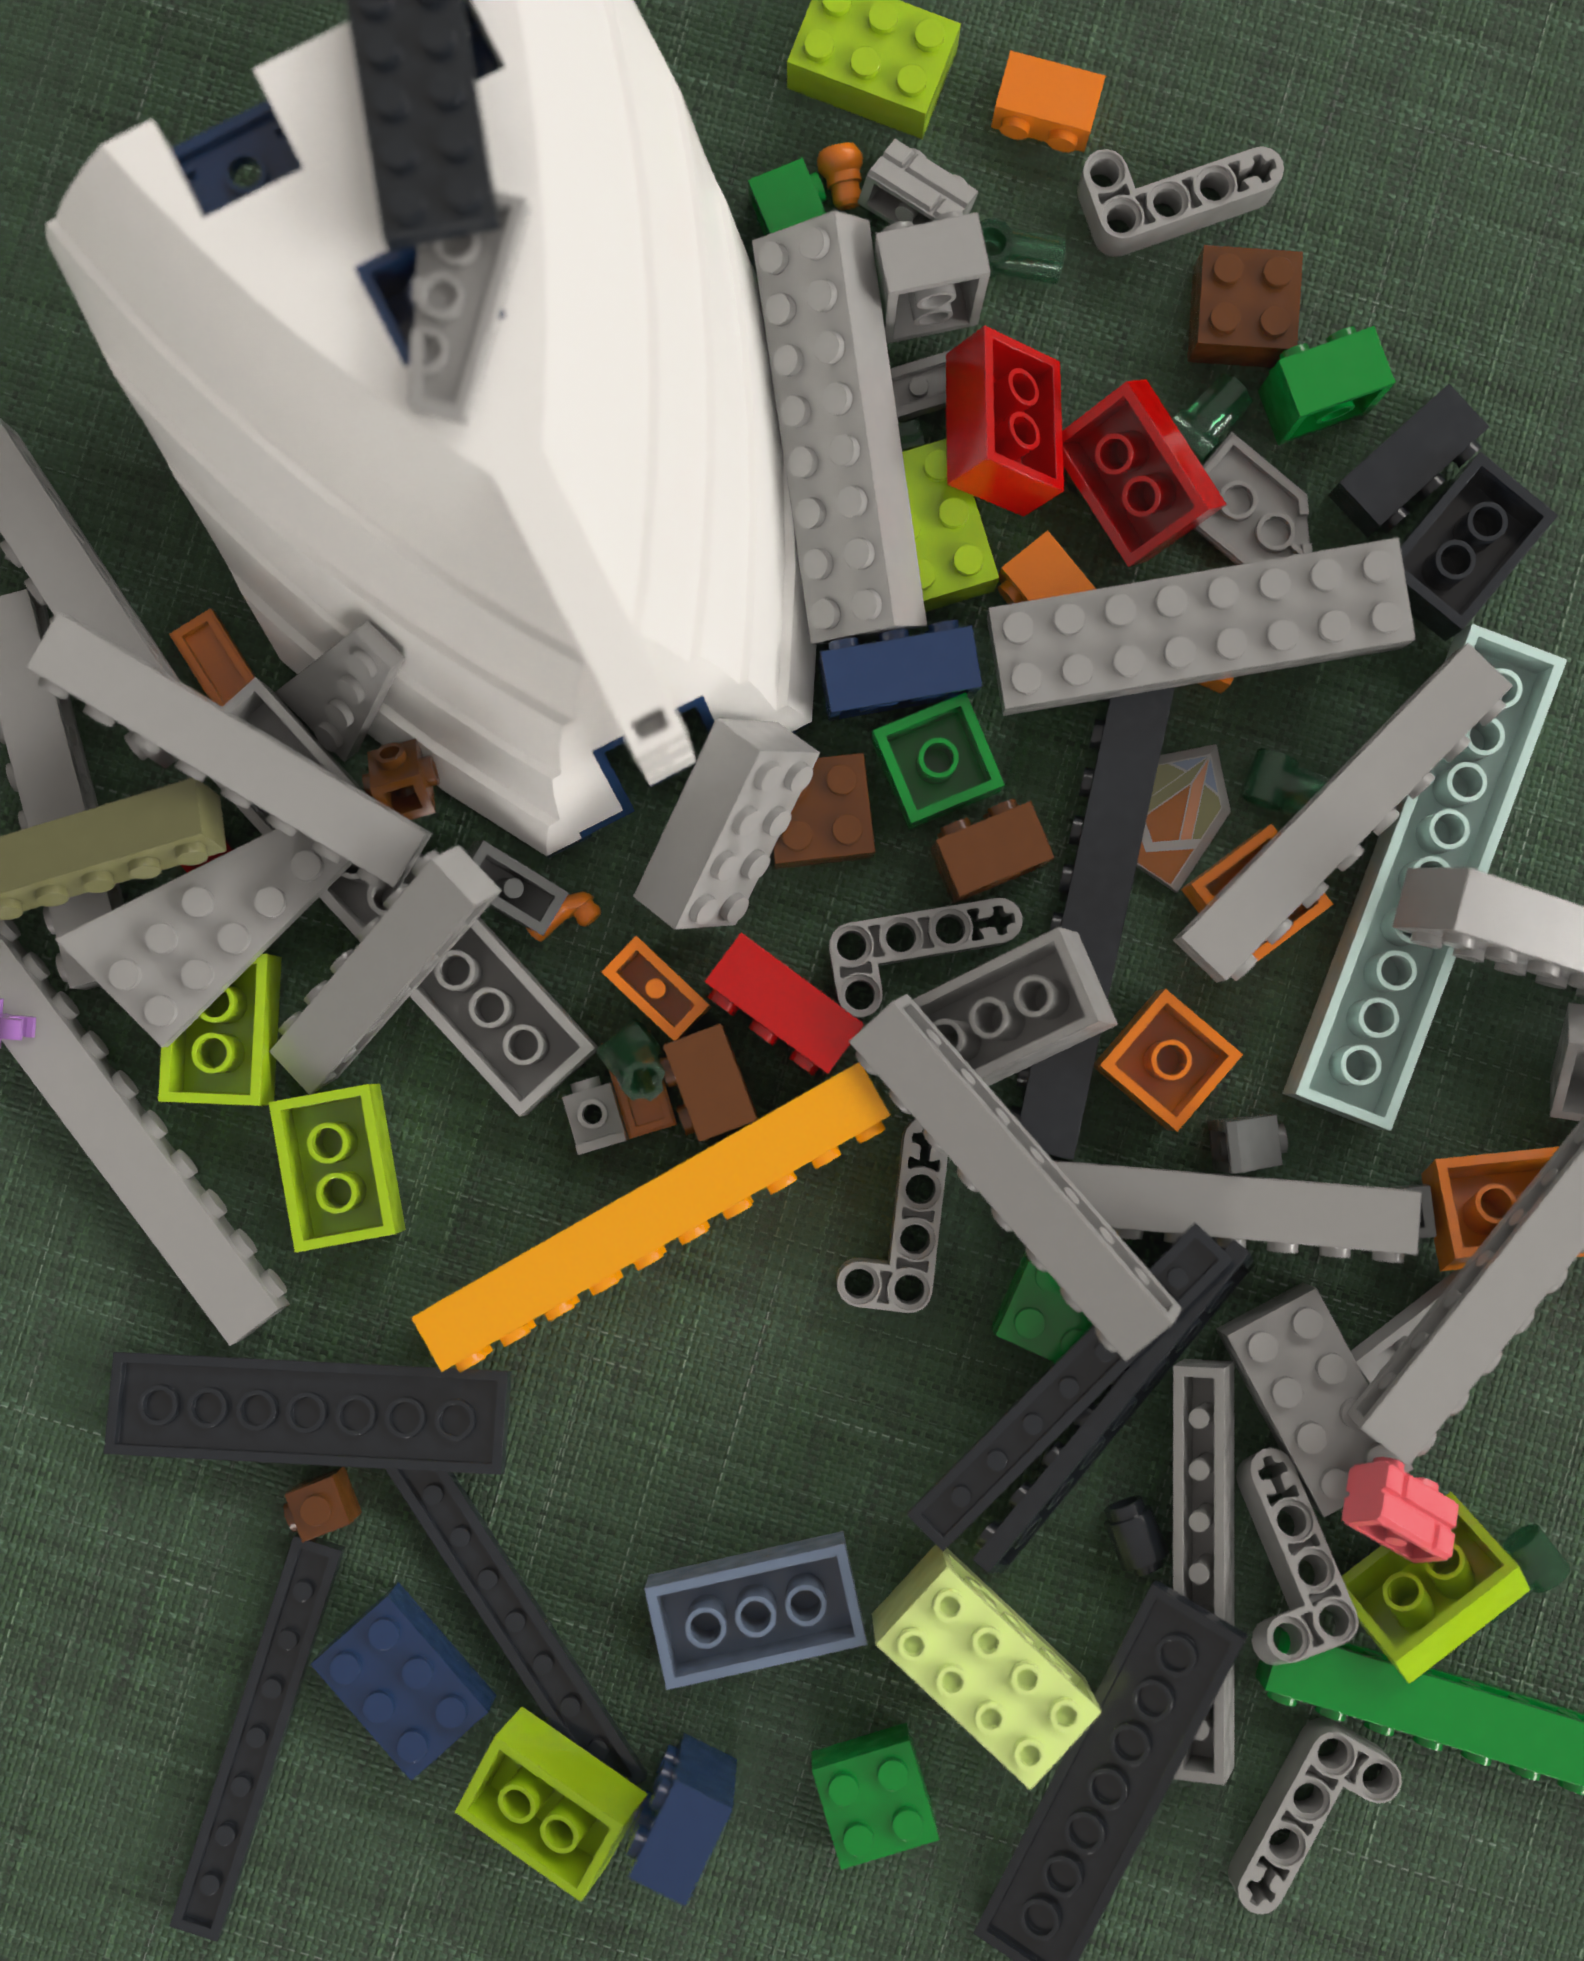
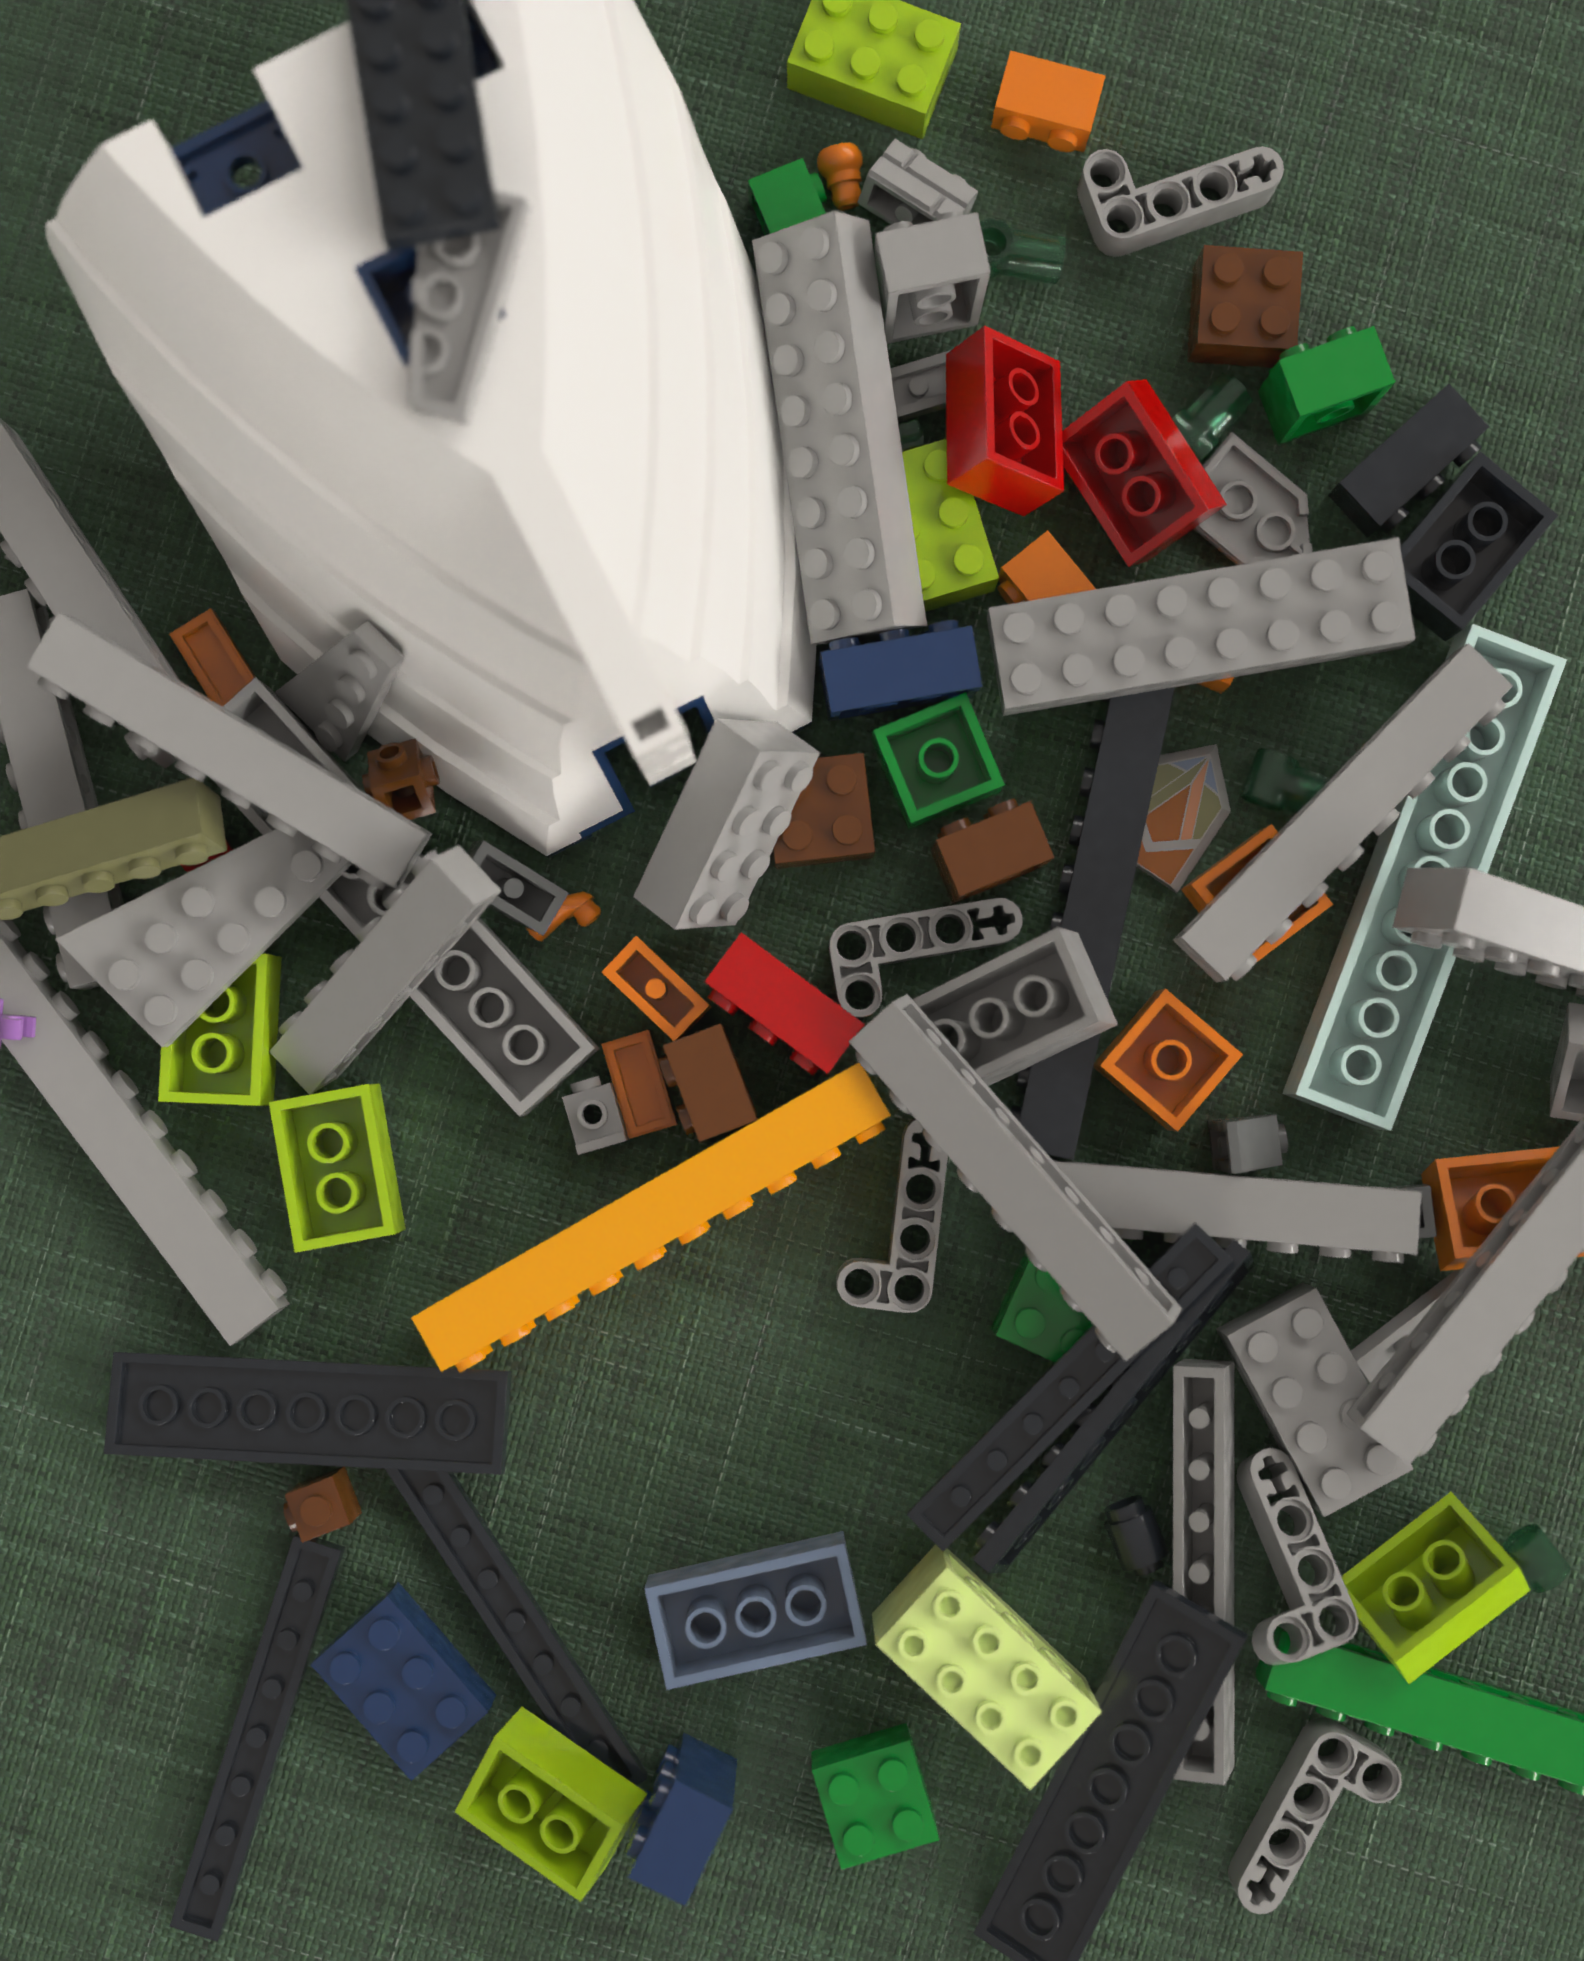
clear green piece [596,1017,666,1101] -> none
coral brick [1341,1457,1459,1563] -> none

